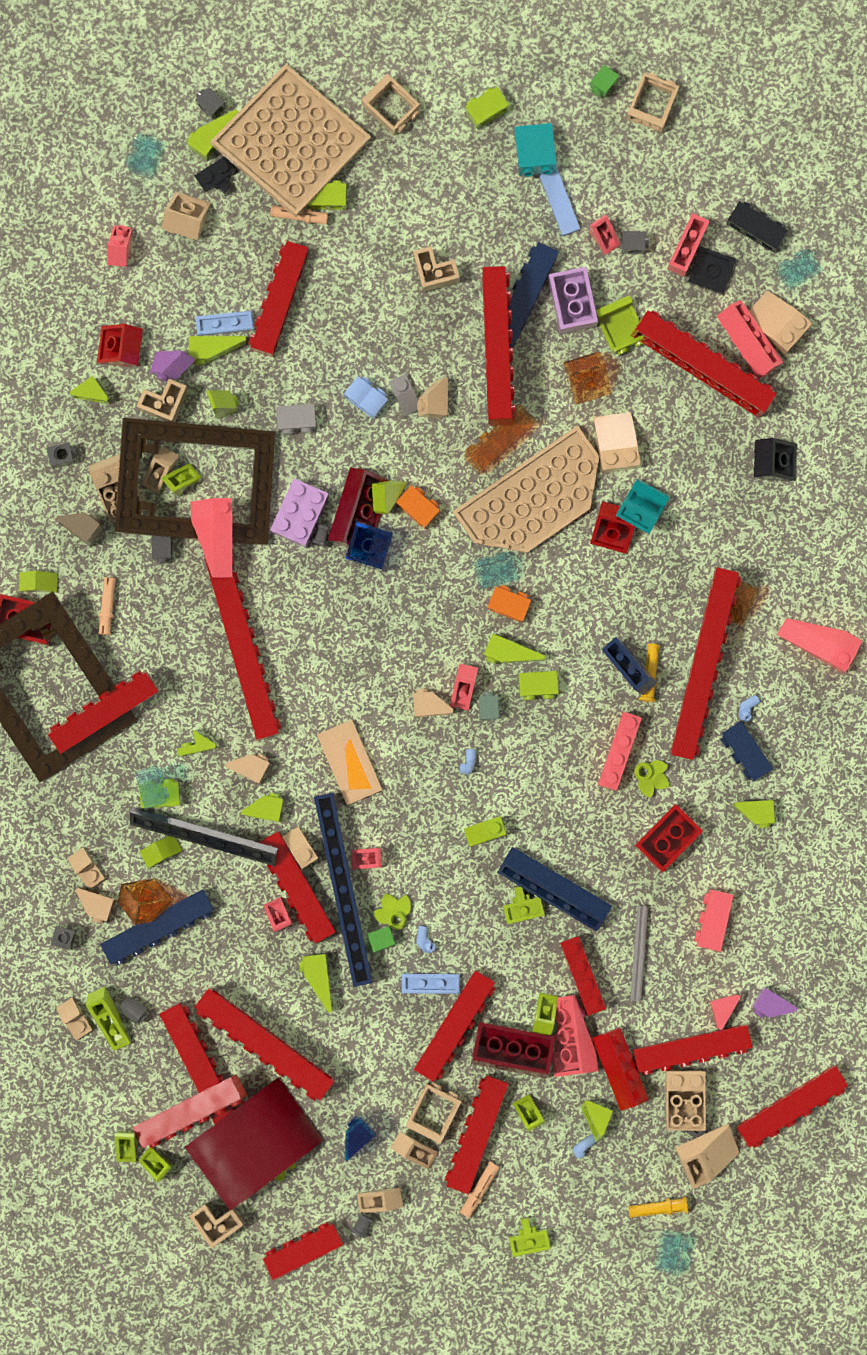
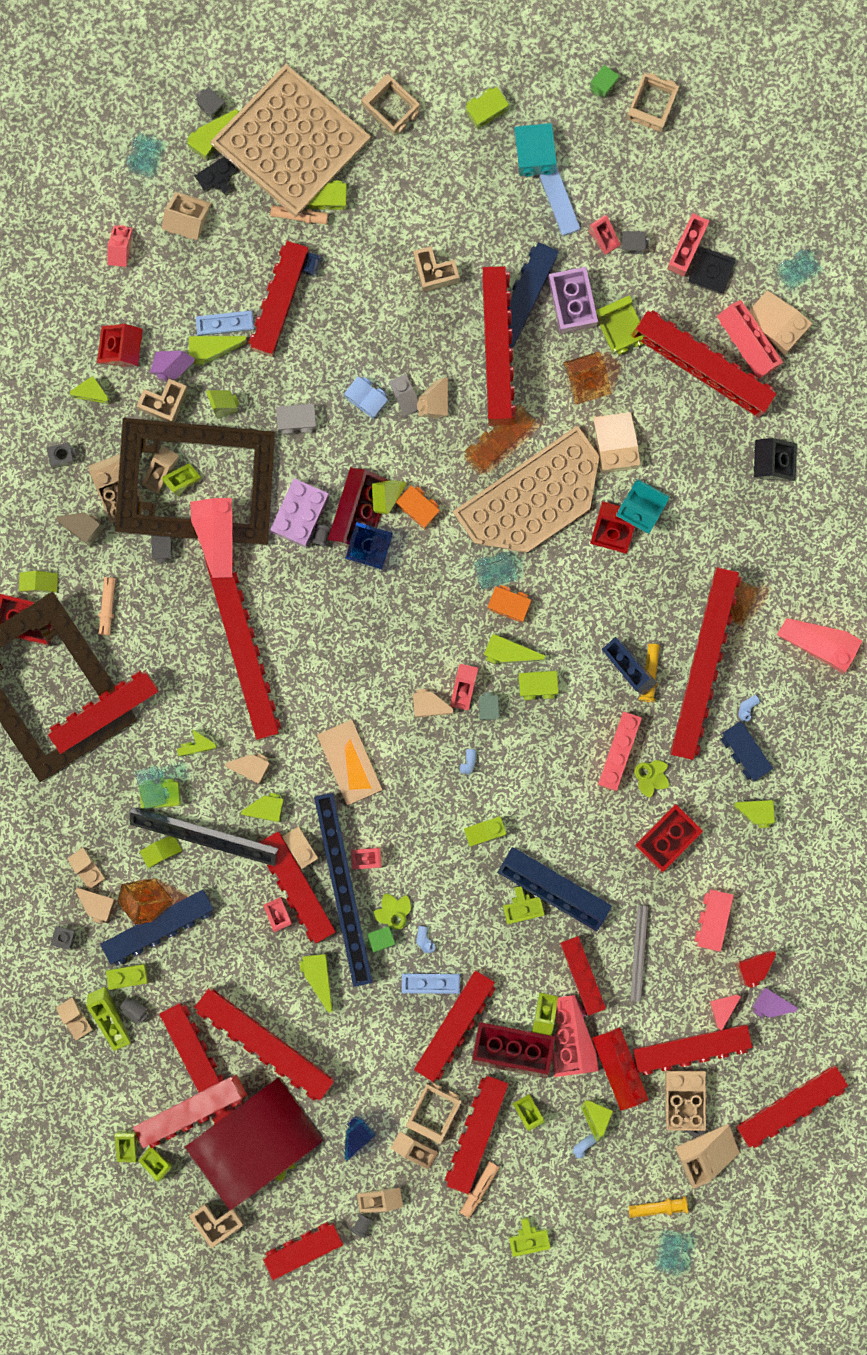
black brick [726,201,788,253] -> none
none -> lime brick [106,964,149,990]
none -> dark blue bush [302,253,324,277]
none -> red slope [734,950,776,988]

